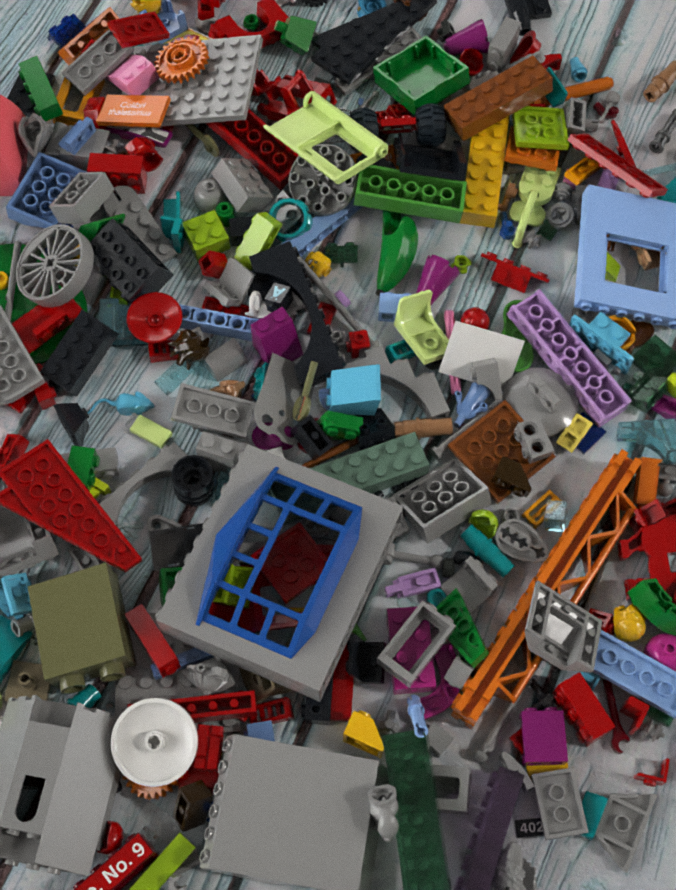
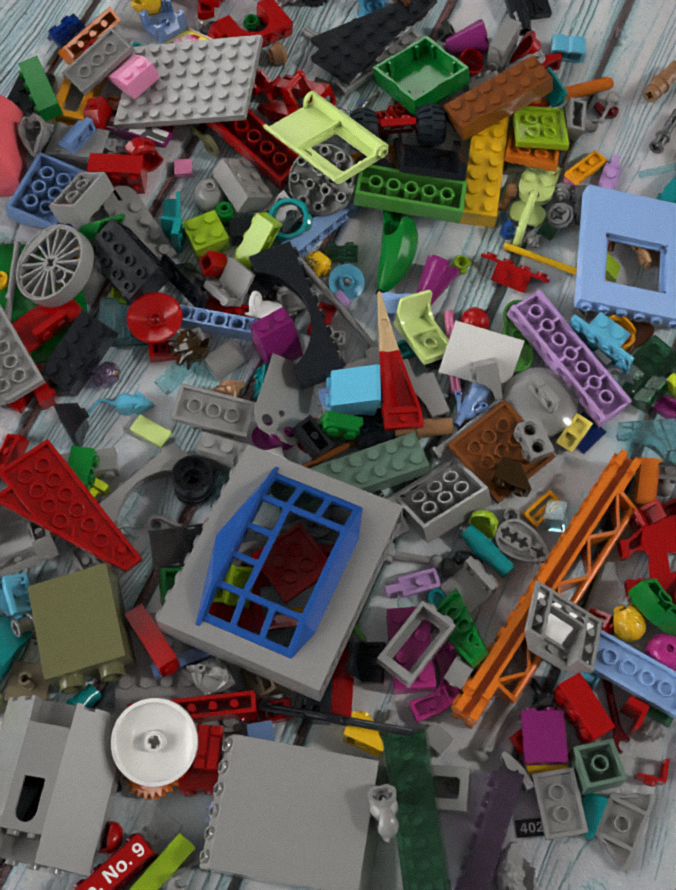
orange tile [96,94,171,128] -> none
red tile [108,11,170,48] -> none
orange gear [154,36,209,84] -> none
dark brown brick [172,780,213,832] -> none
black brick [264,283,294,313] -> none
green torso [274,16,317,56] -> none
olive piece [293,361,318,422] -> none
red bracket [345,330,370,359] -> none
light blue pin [407,695,428,738] -> none
red plate [567,133,668,198] -> none
medium azure cone [569,57,588,82] -> none
red plate [611,120,636,167] -> none
none -> clear purple head [92,361,120,389]
none -> black bracket [160,254,209,309]
none -> bright pink tile [174,159,192,178]
none -> black bar [256,698,414,737]
none -> medium nougat cone [267,42,287,65]
none -> medium azure dish [328,264,365,300]
none -> red plate [377,291,424,431]
none -> yellow bar [503,242,607,281]
none -> medium azure brick [550,34,586,63]
none -> sand green brick [568,738,627,795]

